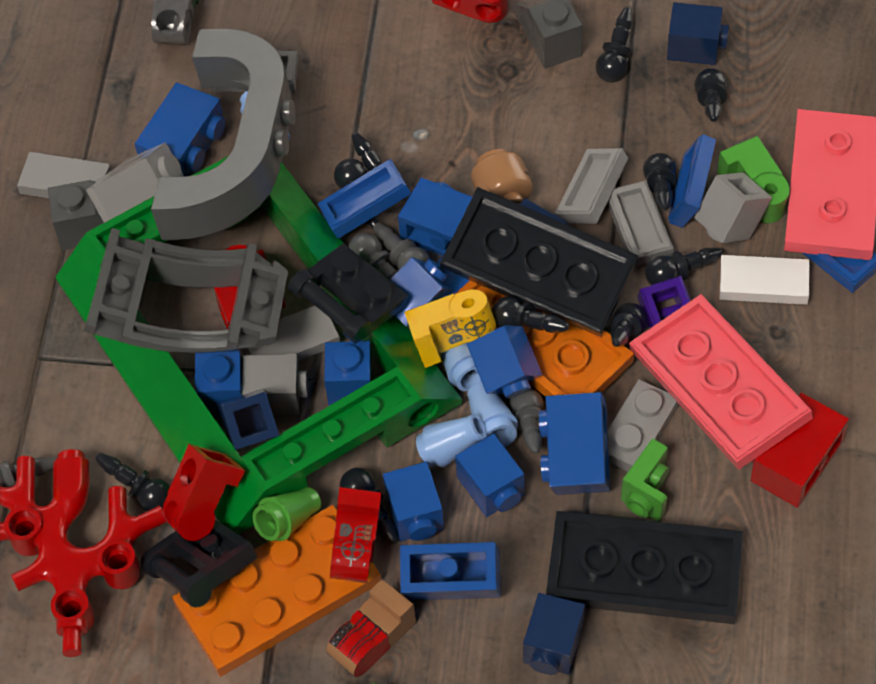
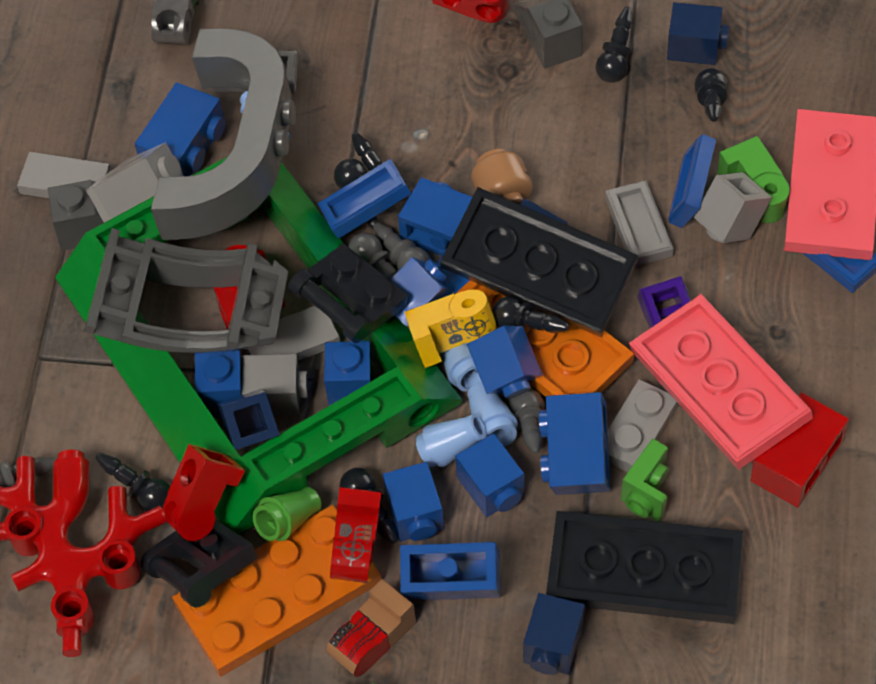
light grey tile [555,148,628,224] -> none
black bar [611,303,648,347] -> none
black bar [643,153,677,210] -> none
black bar [645,248,723,285] -> none
white tile [719,255,809,305] -> none

